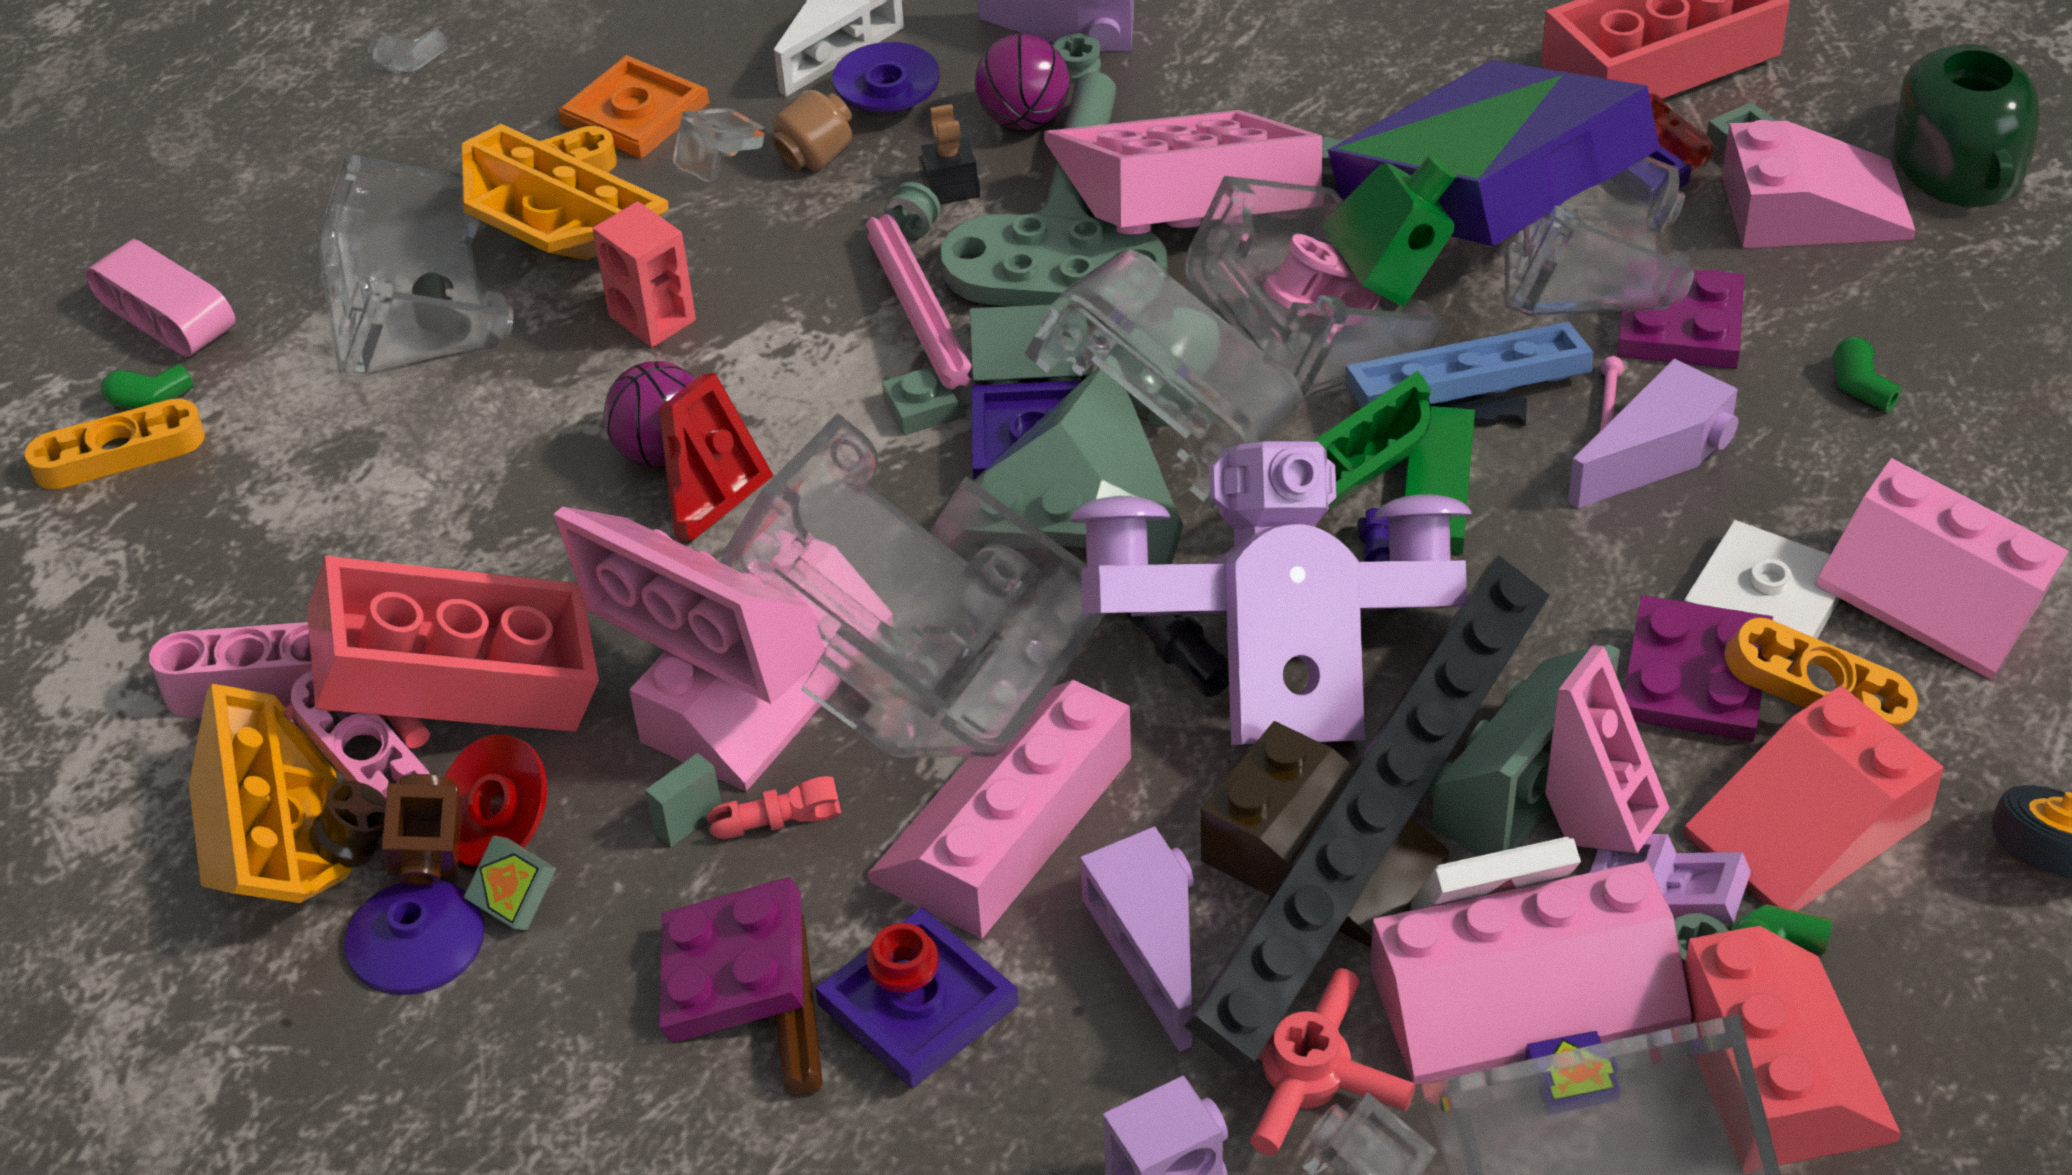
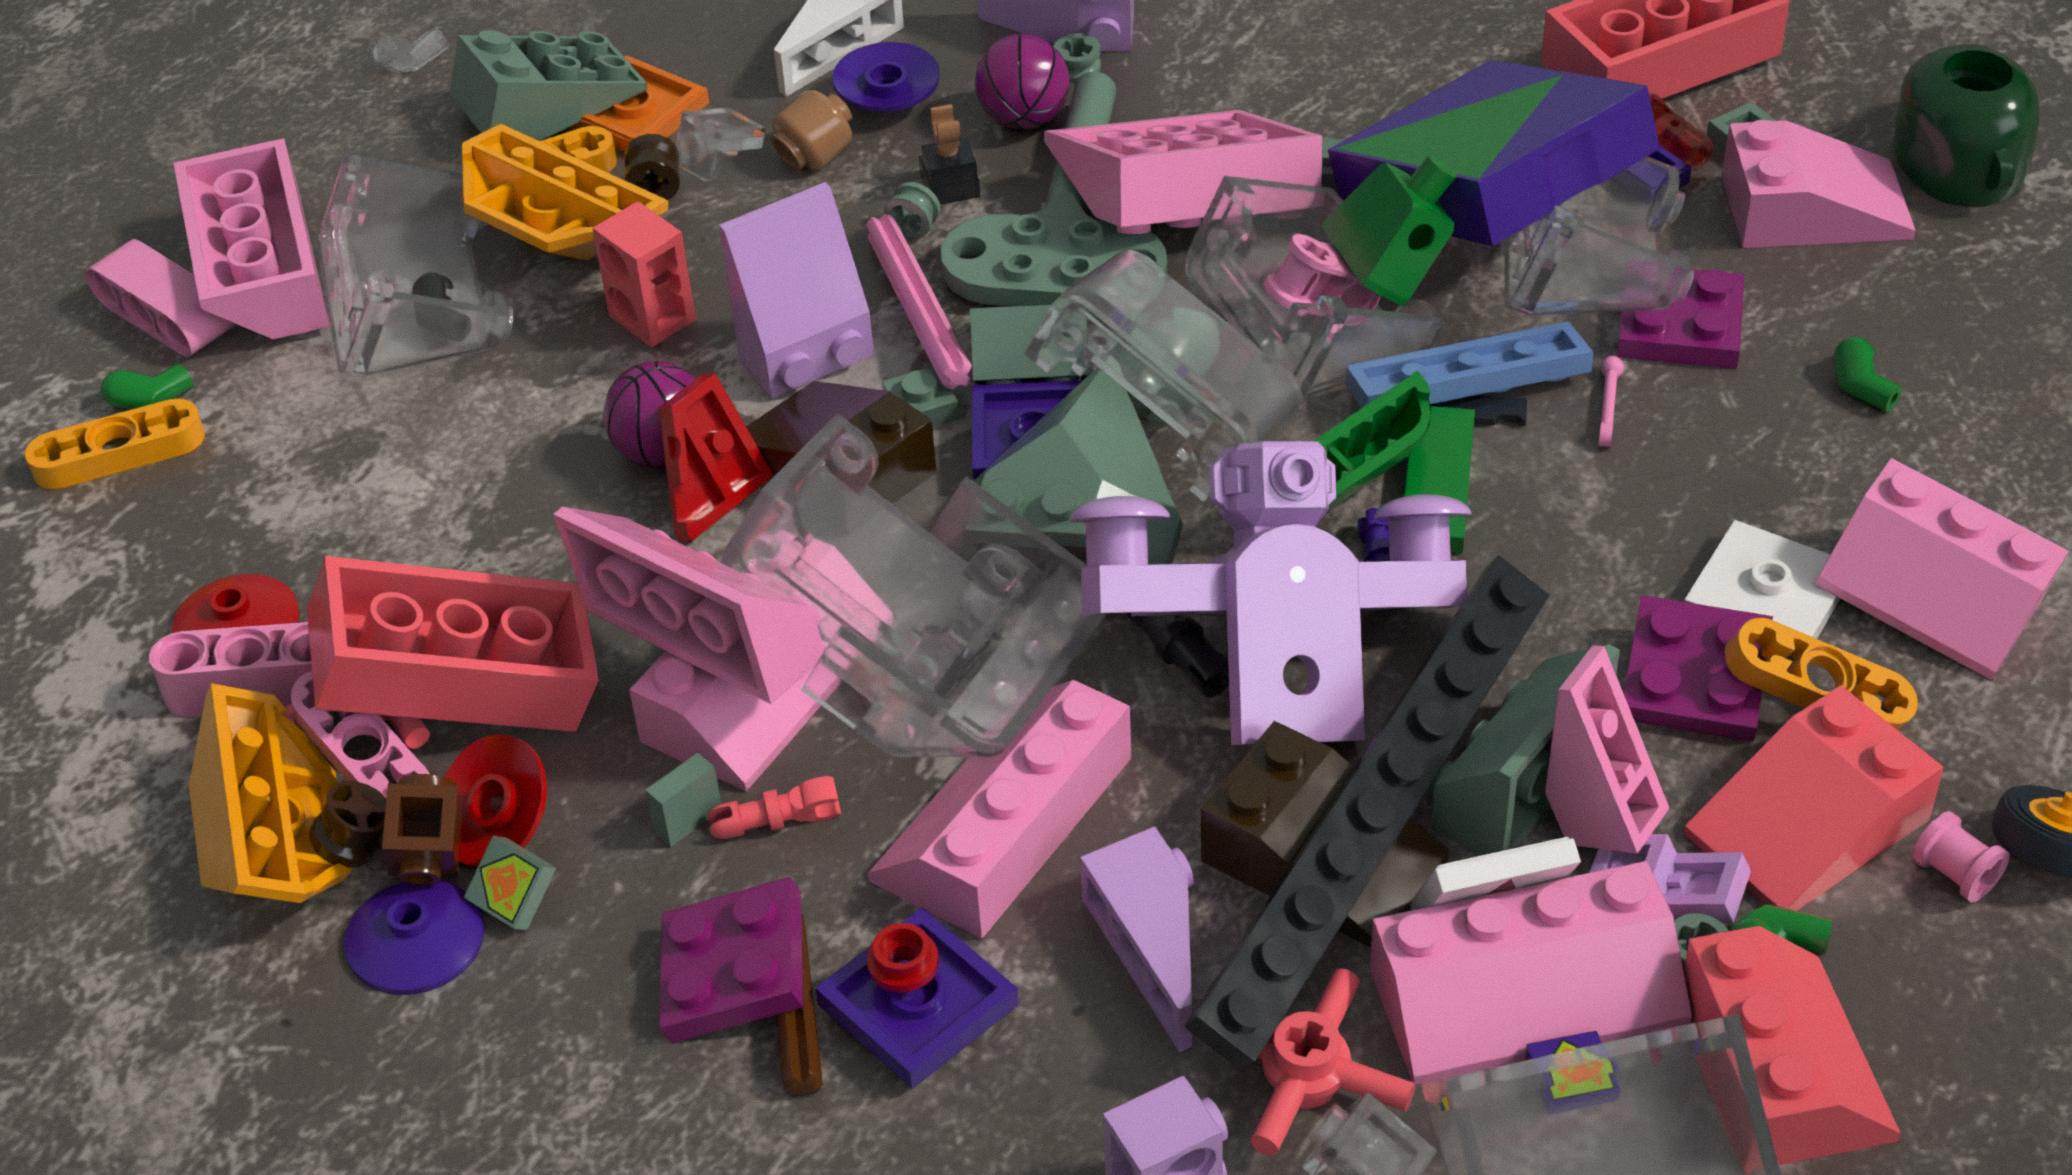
lavender slope [1568,359,1738,508] -> none
none -> red dish [172,574,300,633]
none -> bright pink slope [173,138,330,339]
none -> sand green slope [449,30,647,141]
none -> dark brown wheel [625,134,680,200]
none -> lavender slope [719,182,874,399]
none -> dark brown slope [746,381,937,536]
none -> bright pink bush [1912,811,2010,903]

